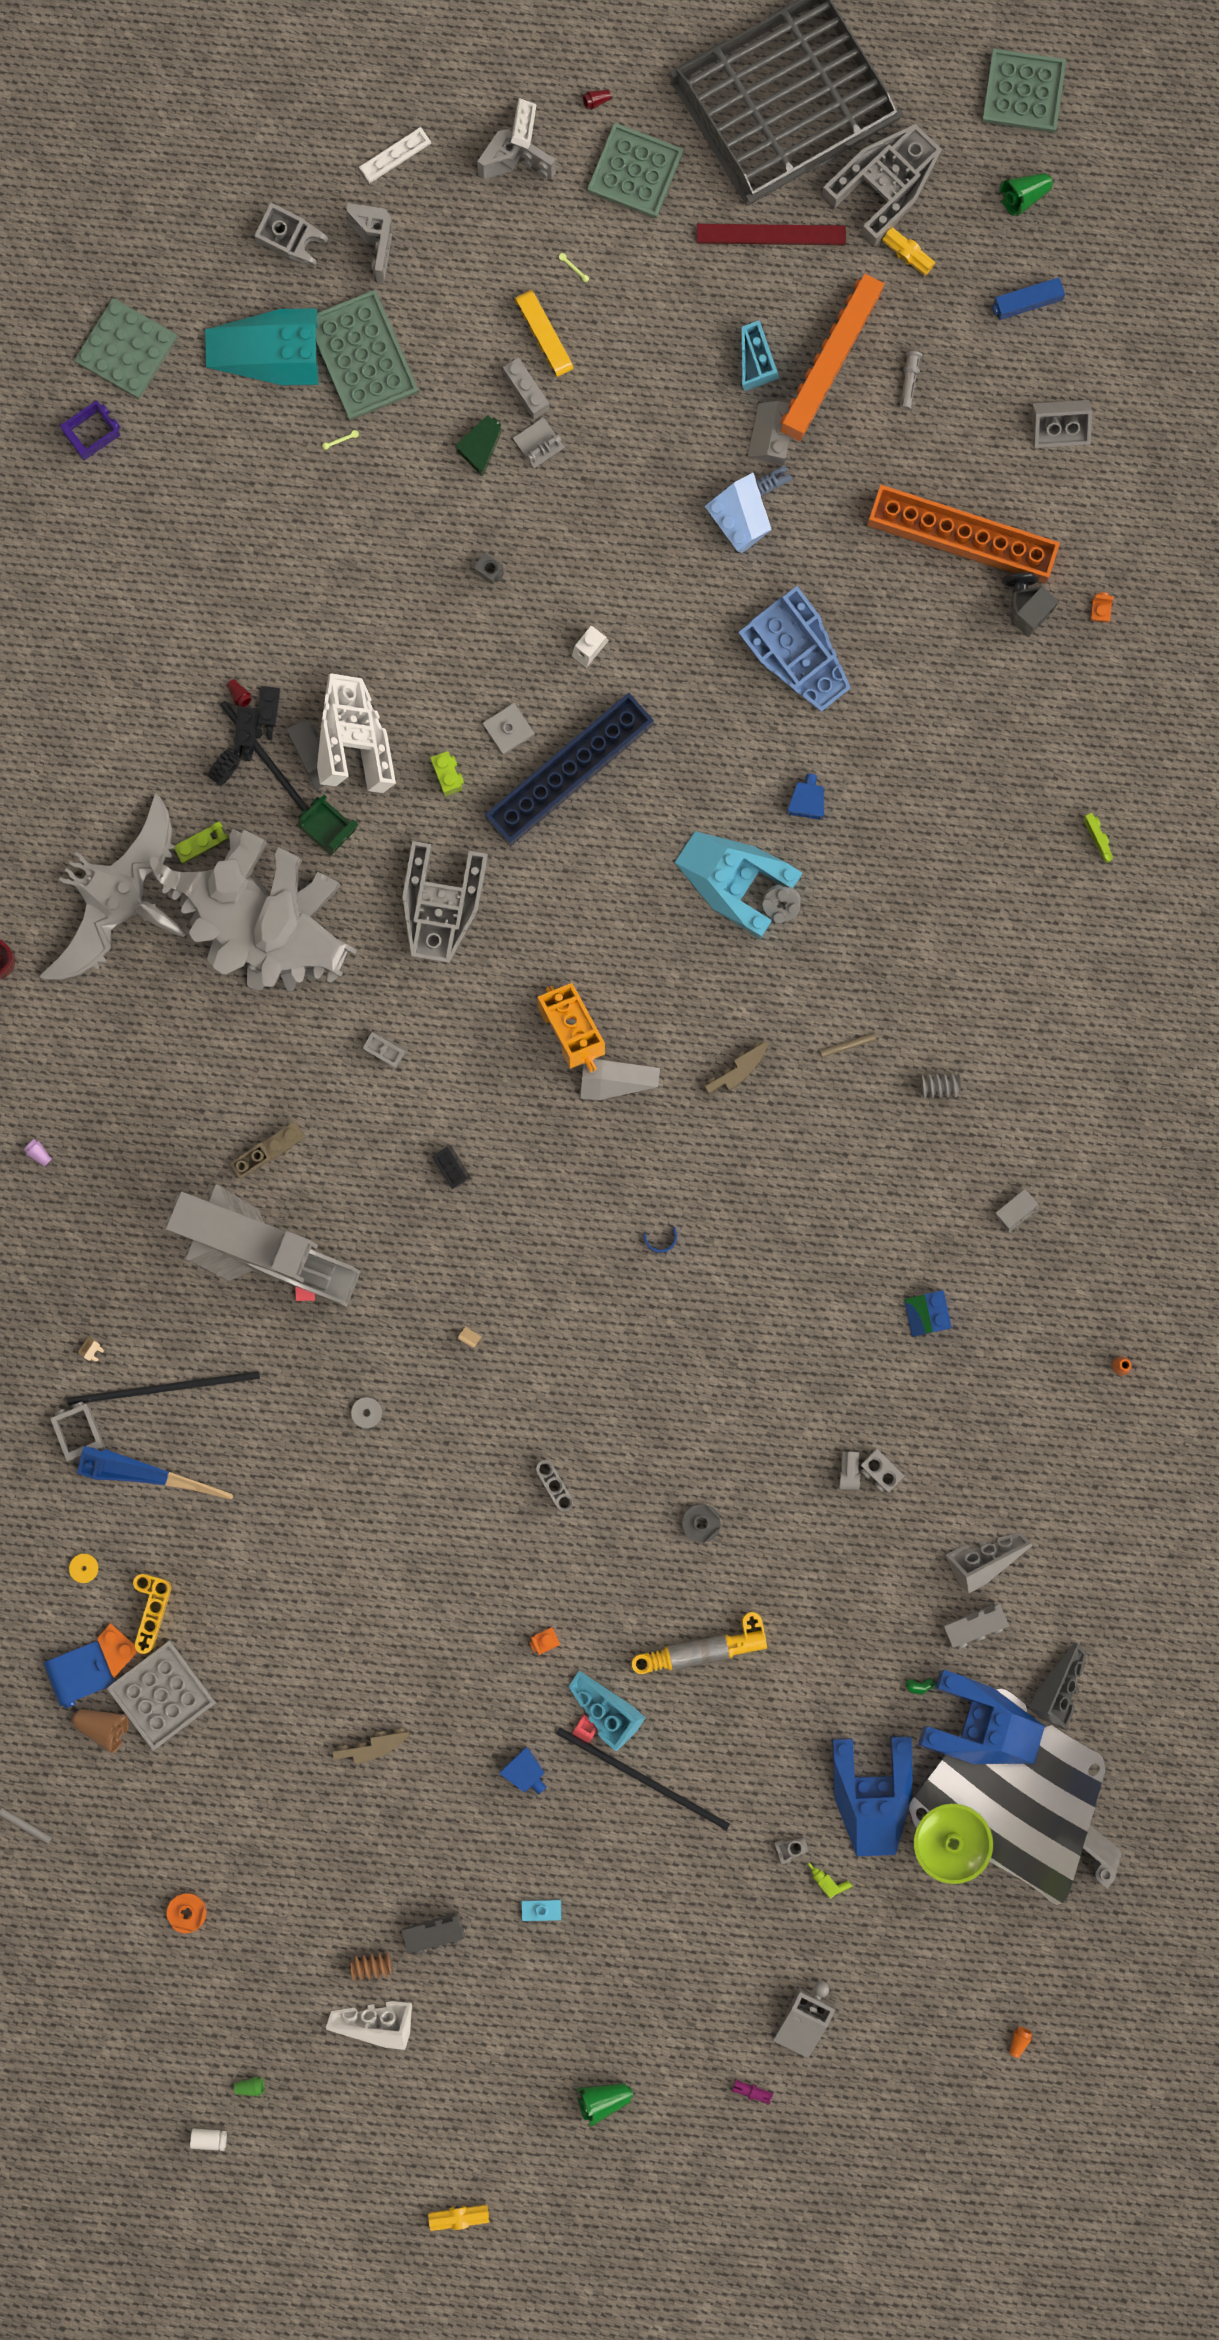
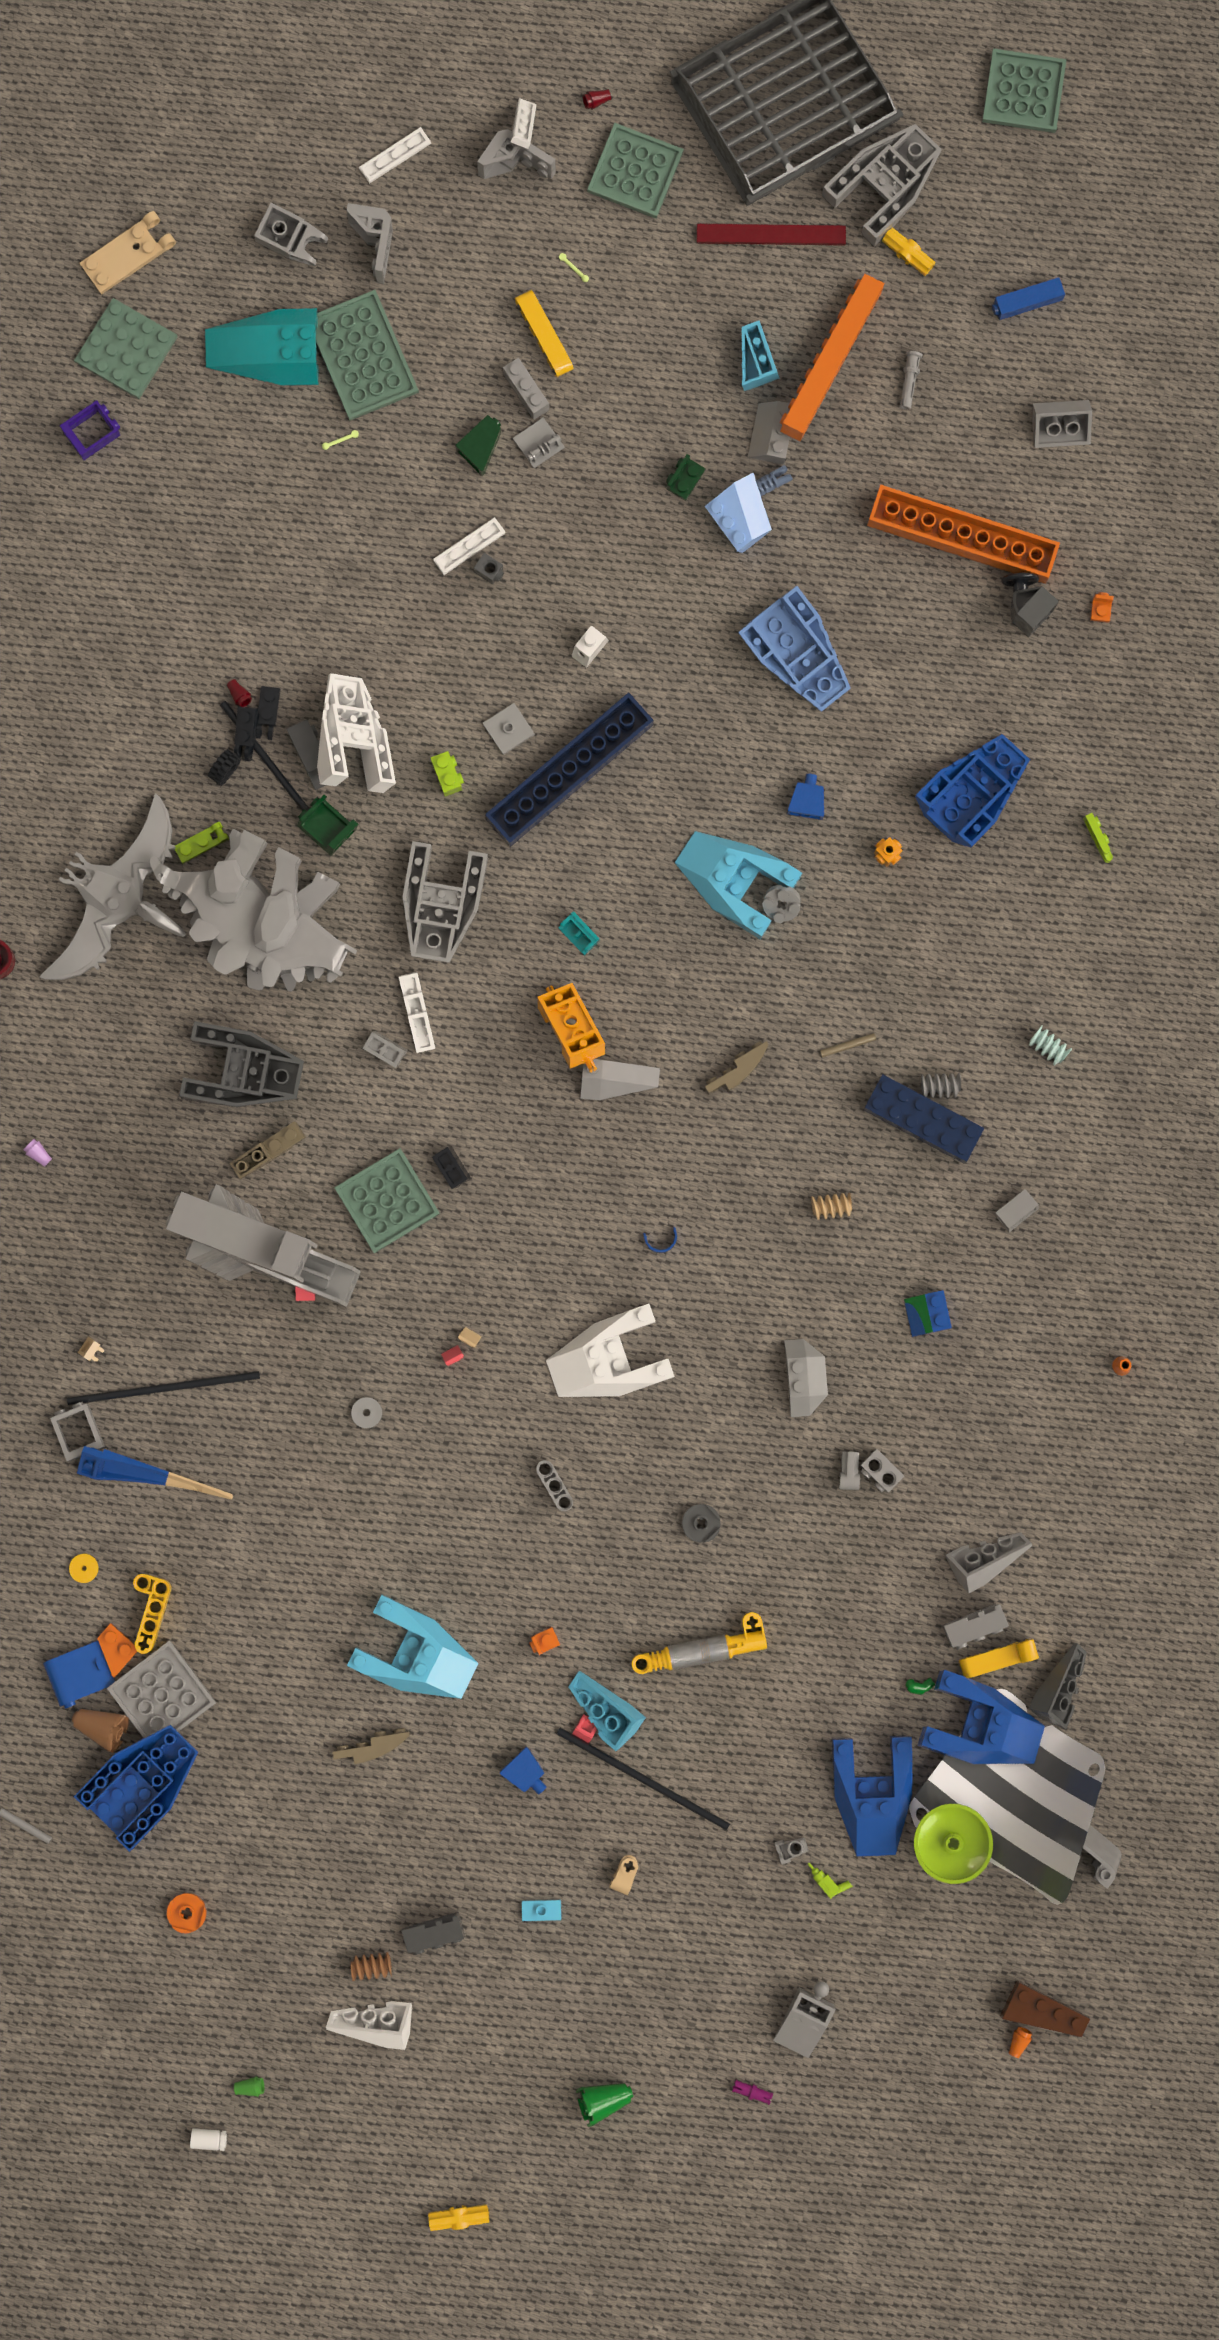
green cone [999,173,1053,216] -> none
none -> blue wedge [74,1725,198,1852]
none -> tan hinge [80,211,176,294]
none -> dark grey wedge [179,1021,304,1107]
none -> sand green plate [334,1148,440,1254]
none -> medium azure wedge [347,1594,478,1699]
none -> white slope [399,972,435,1053]
none -> white tile [433,517,505,575]
none -> coral slope [441,1345,464,1366]
none -> white wedge [546,1304,674,1397]
none -> teal hinge [558,911,600,955]
none -> tan piece [609,1855,638,1895]
none -> dark green bracket [666,454,706,501]
none -> light grey wedge [784,1339,828,1417]
none -> tan piece [811,1192,852,1220]
none -> dark blue brick [863,1074,984,1164]
none -> light orange brick [874,837,902,867]
none -> blue wedge [915,734,1030,848]
none -> yellow beam [959,1638,1039,1678]
none -> reddish brown wedge [1000,1980,1090,2037]
none -> light aqua piece [1029,1025,1072,1065]

